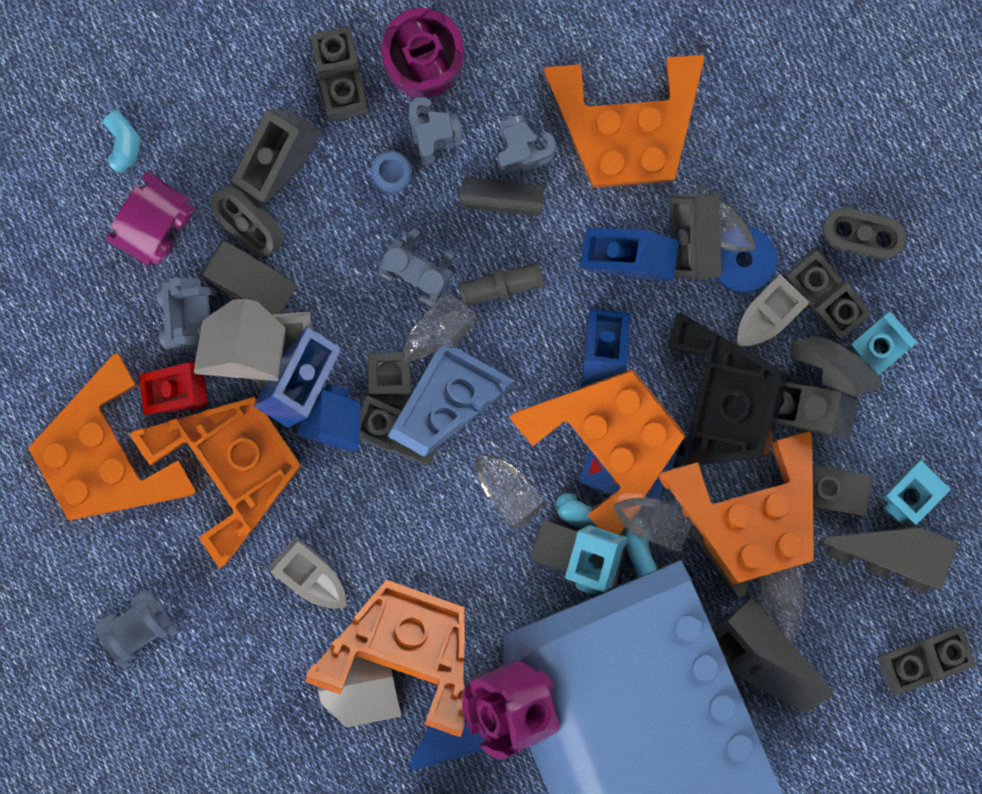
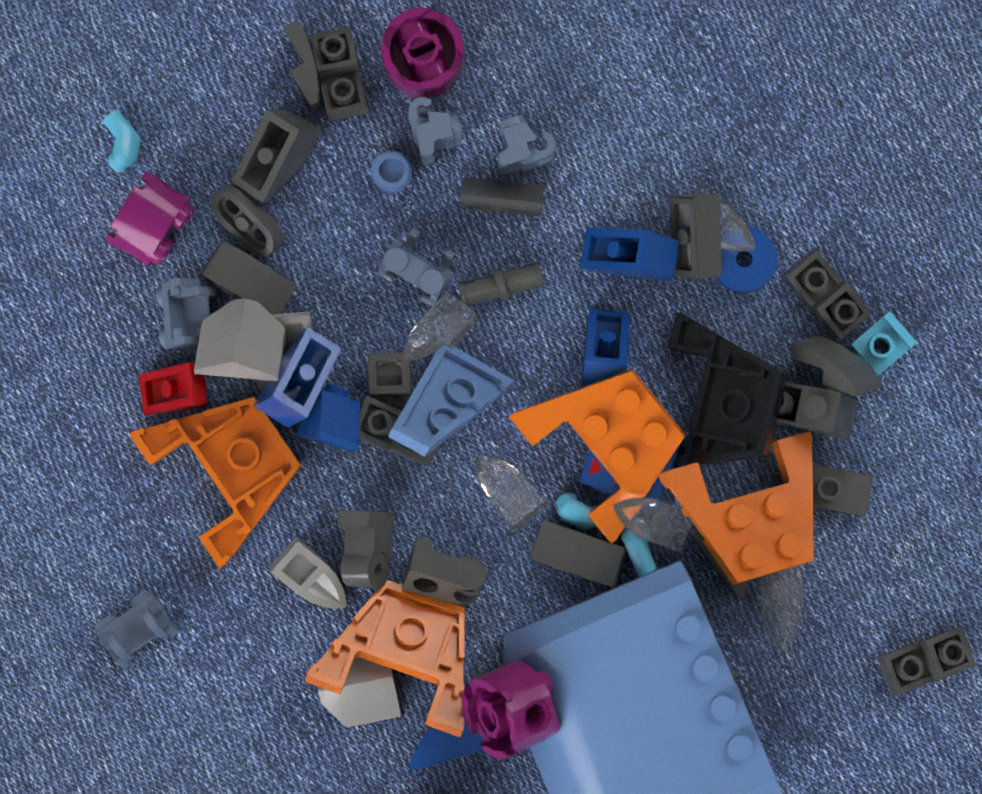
orange wing [28,353,198,521] -> none
orange wing [544,55,704,188] -> none
medium azure brick [564,525,628,594] -> none
dark grey slope [713,598,834,714] -> none
light grey plate [737,274,810,347] -> none
dark grey slope [818,527,959,594] -> none
dark grey plate [822,207,906,260] -> none
medium azure brick [881,460,951,526] -> none
none -> dark grey slope [283,19,321,114]
none -> dark grey leg [338,510,393,589]
none -> dark grey leg [402,536,487,605]

